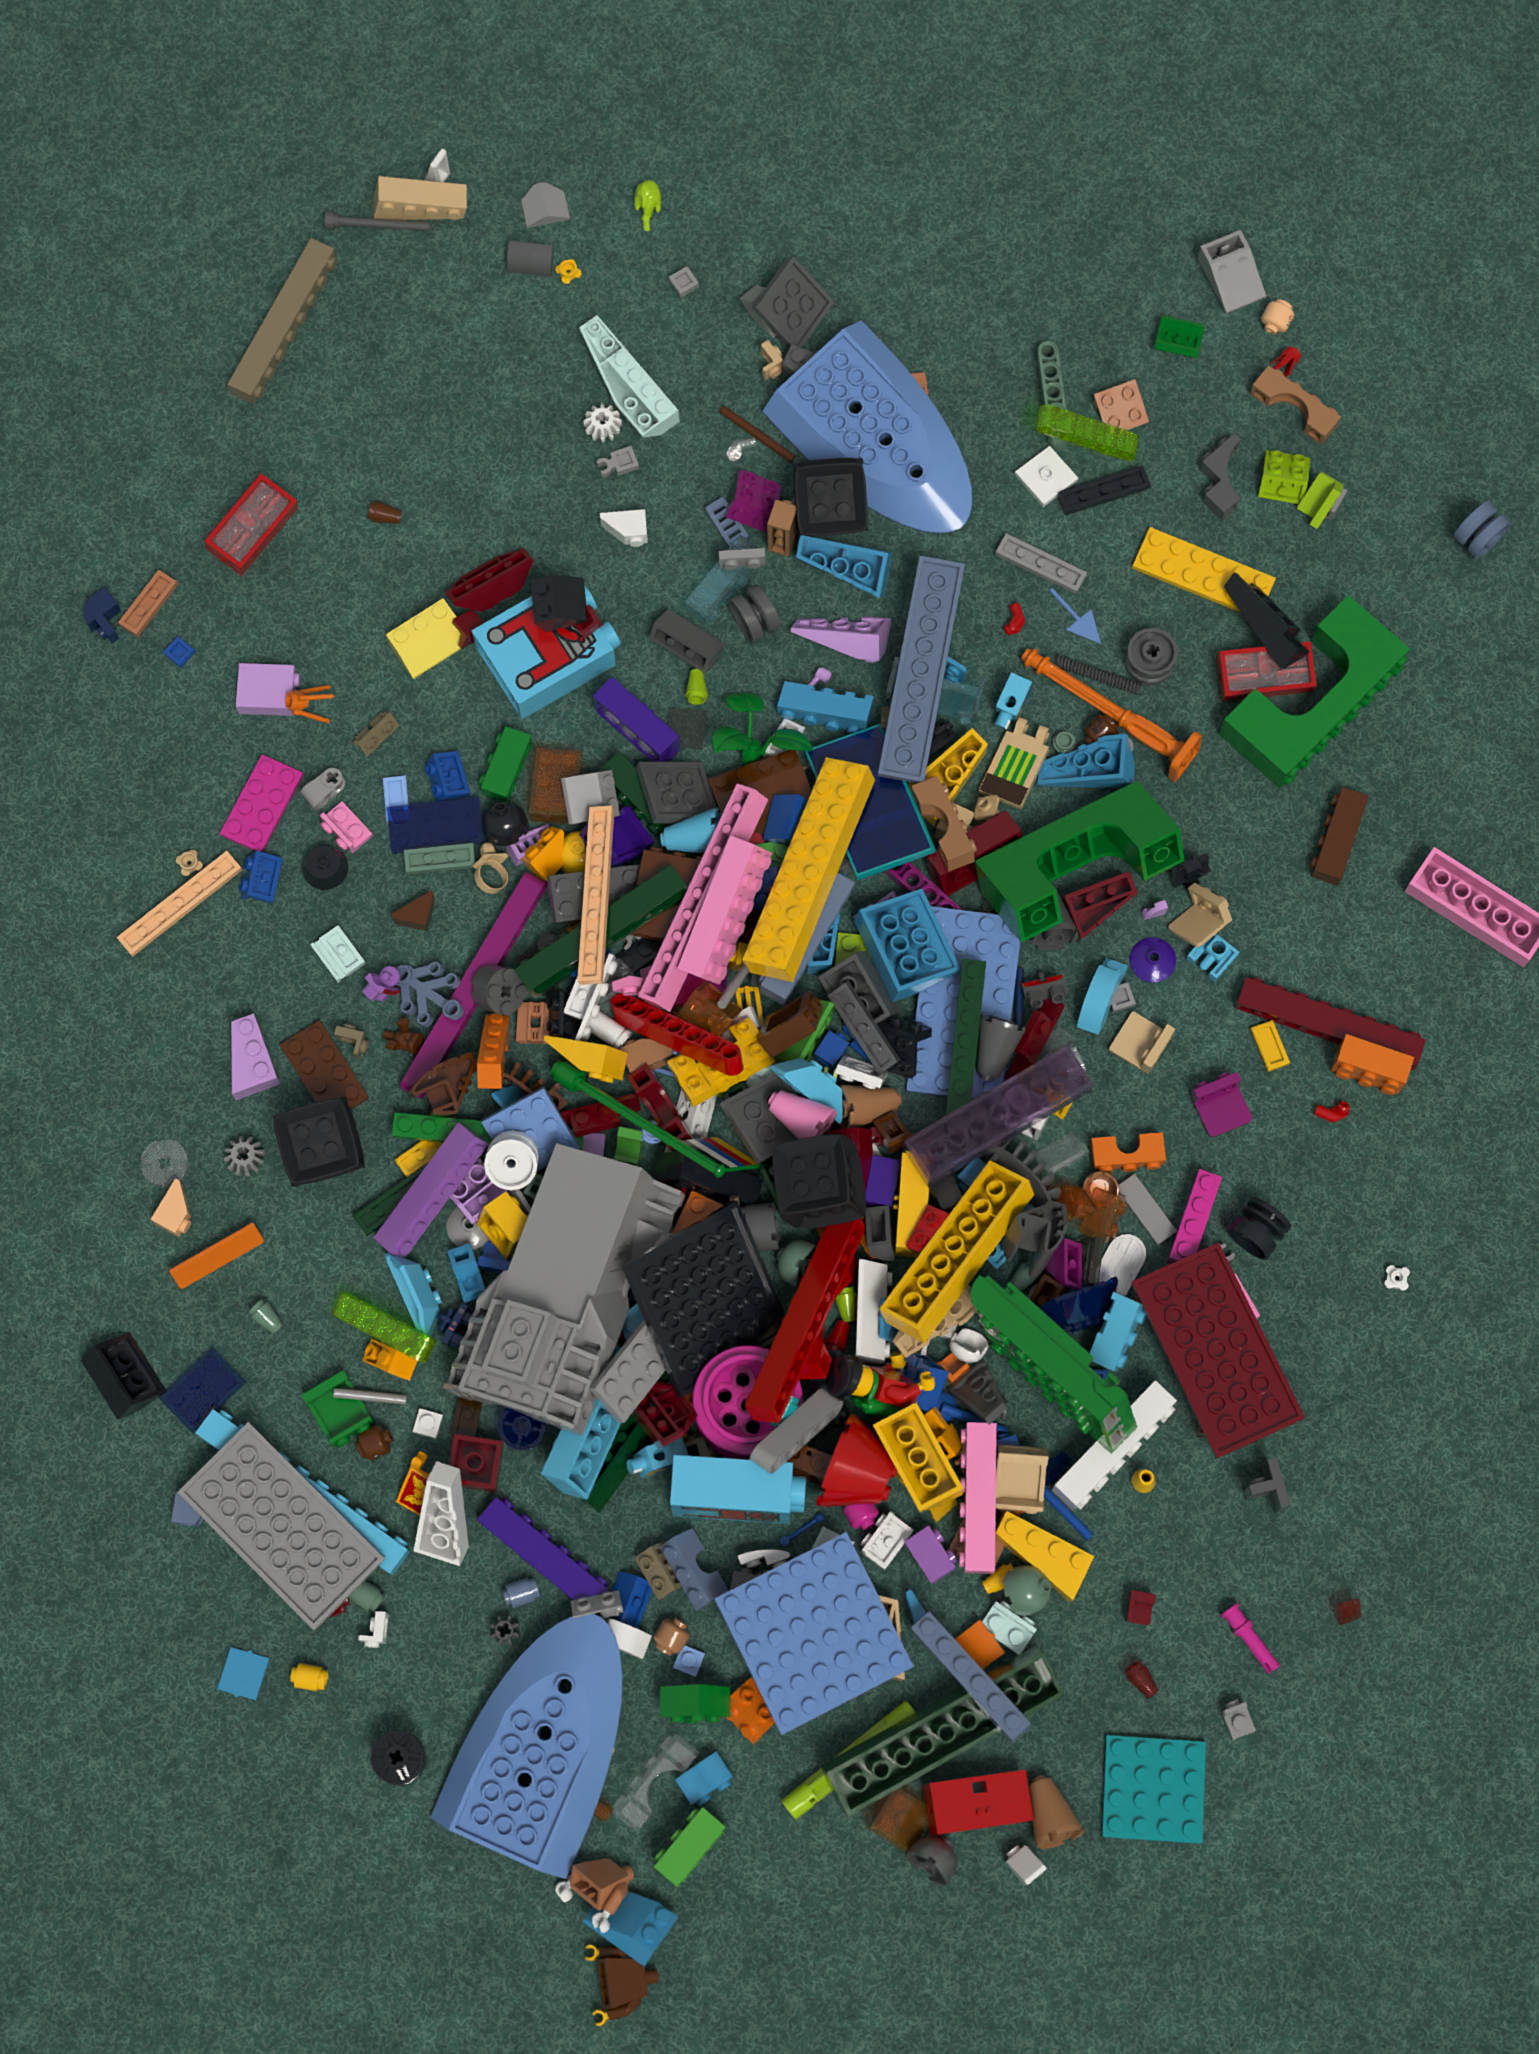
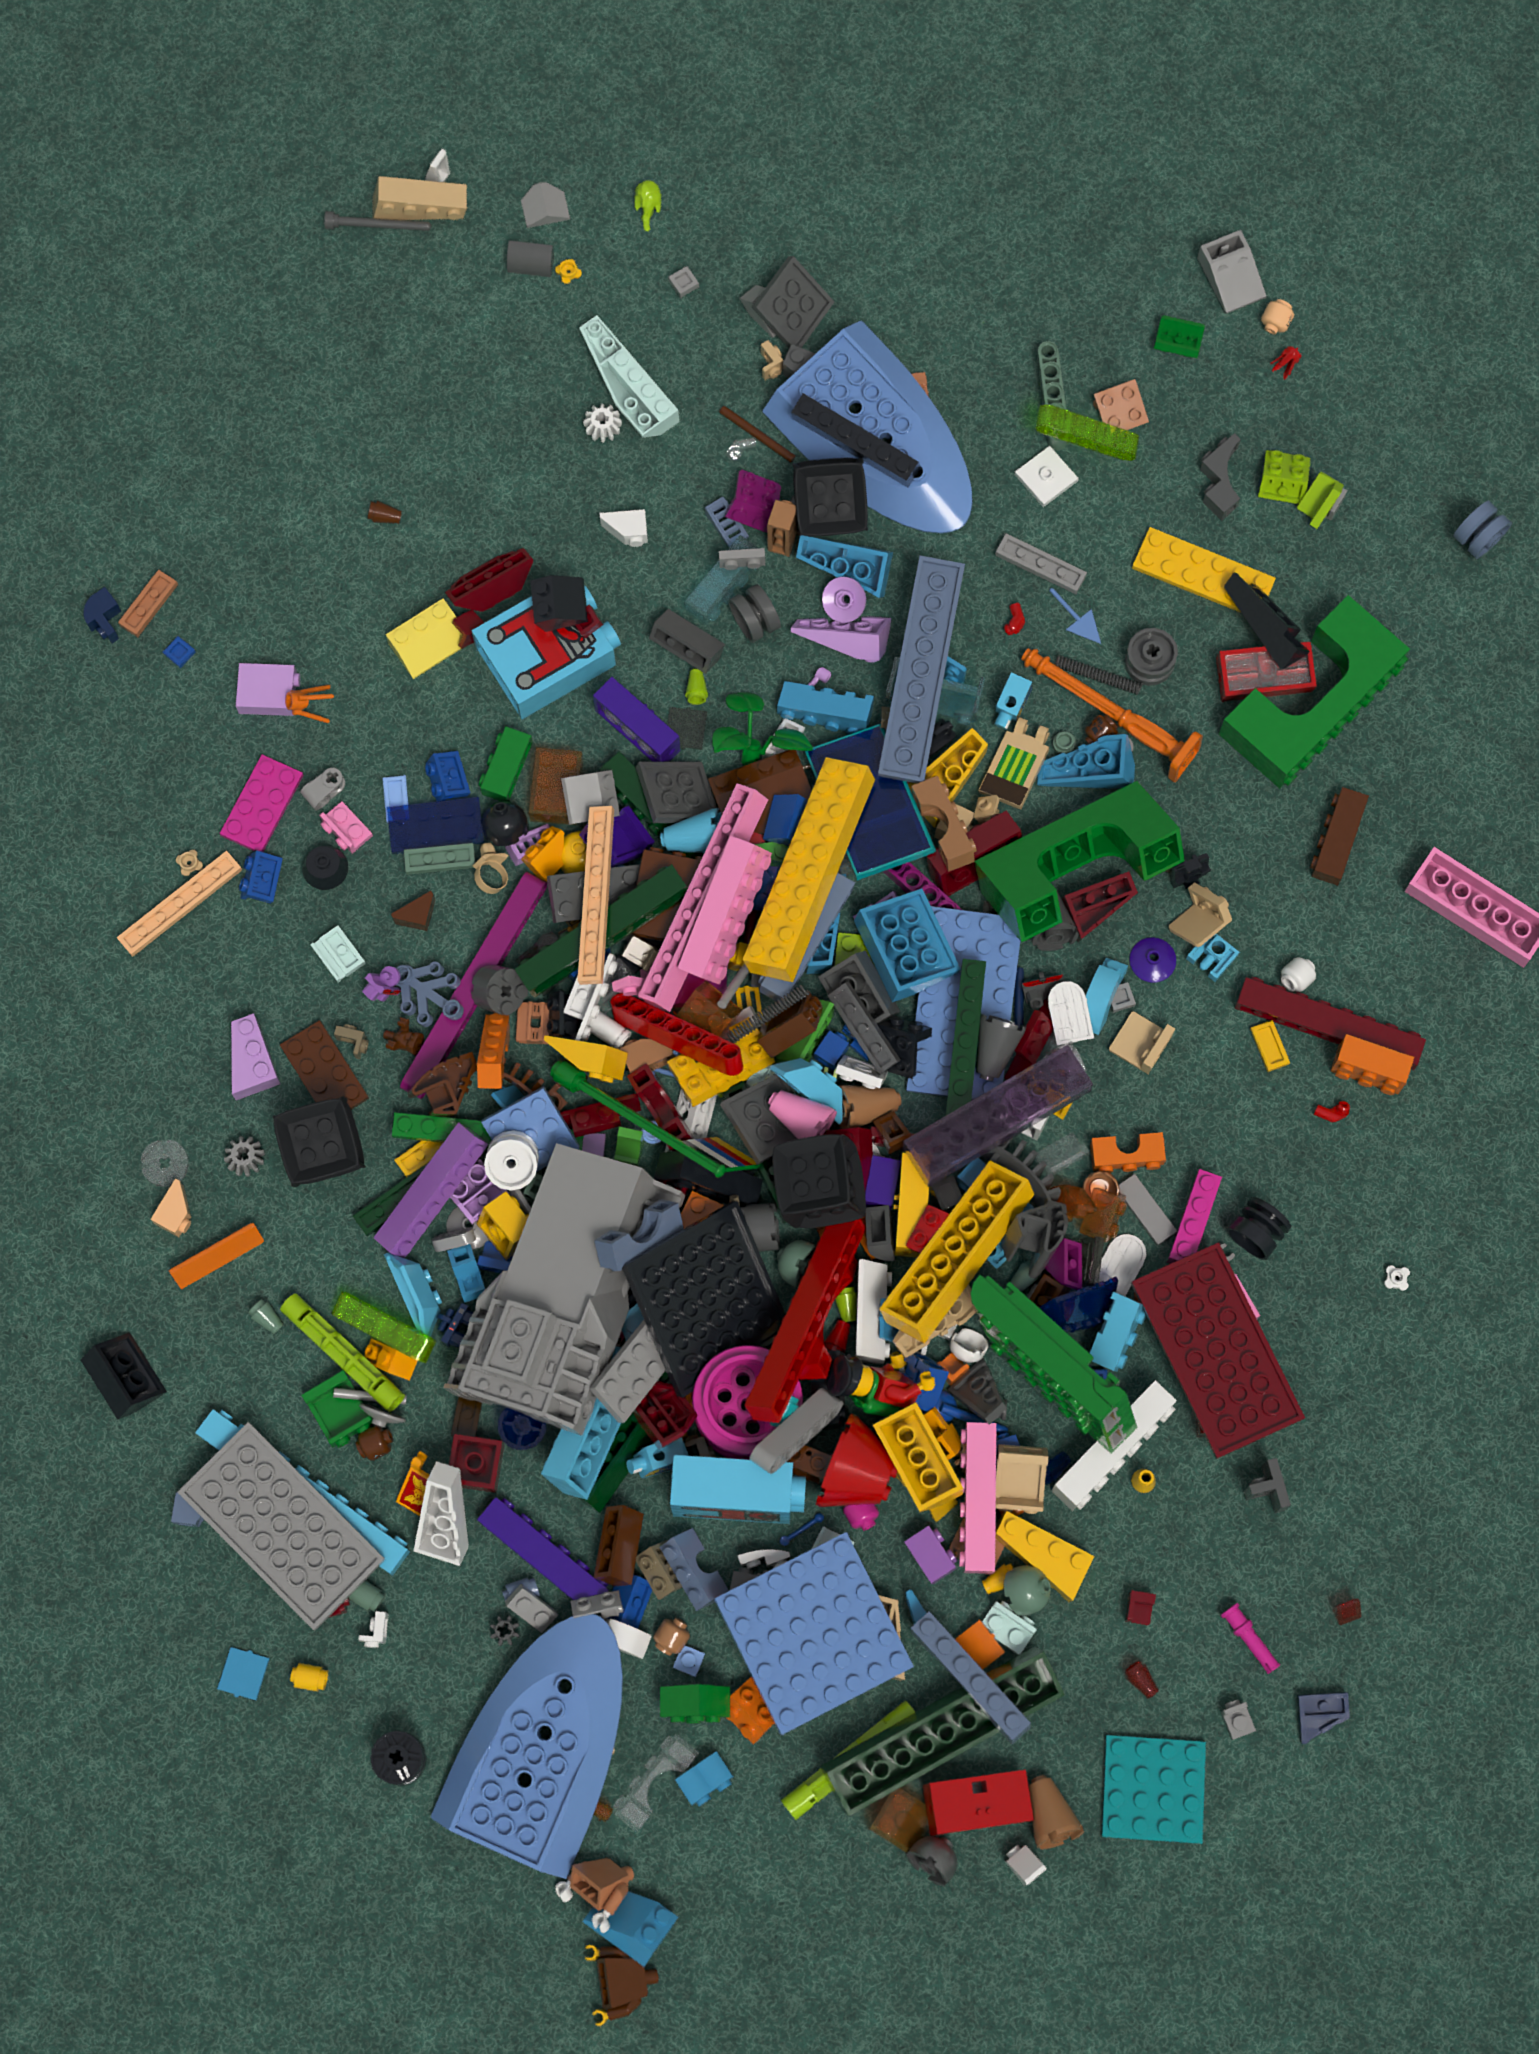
clear blue plate [159,1348,246,1434] -> none
brick [204,473,298,576] -> none
dark tan brick [227,238,338,404] -> none
dark tan hinge [353,711,399,757] -> none
white plate [412,1409,443,1439] -> none
light grey plate [596,446,639,478] -> none
bright green brick [654,1807,727,1888] -> none
white bracket [860,1511,914,1570] -> none
blue bar [1044,1485,1094,1541] -> none
black plate [1058,465,1151,516] -> none
lavender tile [1141,900,1168,920] -> none
magenta bracket [1191,1072,1252,1138] -> none
medium nougat arch [1250,365,1341,445] -> none
none -> lime piece [280,1293,405,1412]
none -> light grey dish [359,1403,406,1428]
none -> light grey beam [431,1227,476,1252]
none -> light grey plate [505,1584,558,1633]
none -> sand blue arch [594,1200,684,1271]
none -> reddish brown brick [594,1505,644,1586]
none -> bracket [621,934,658,972]
none -> dark grey piece [726,985,809,1043]
none -> black brick [791,393,920,487]
none -> lavender dish [822,577,866,623]
none -> white window [1048,981,1094,1045]
none -> white head [1281,957,1316,992]
none -> dark blue wing [1297,1692,1350,1744]

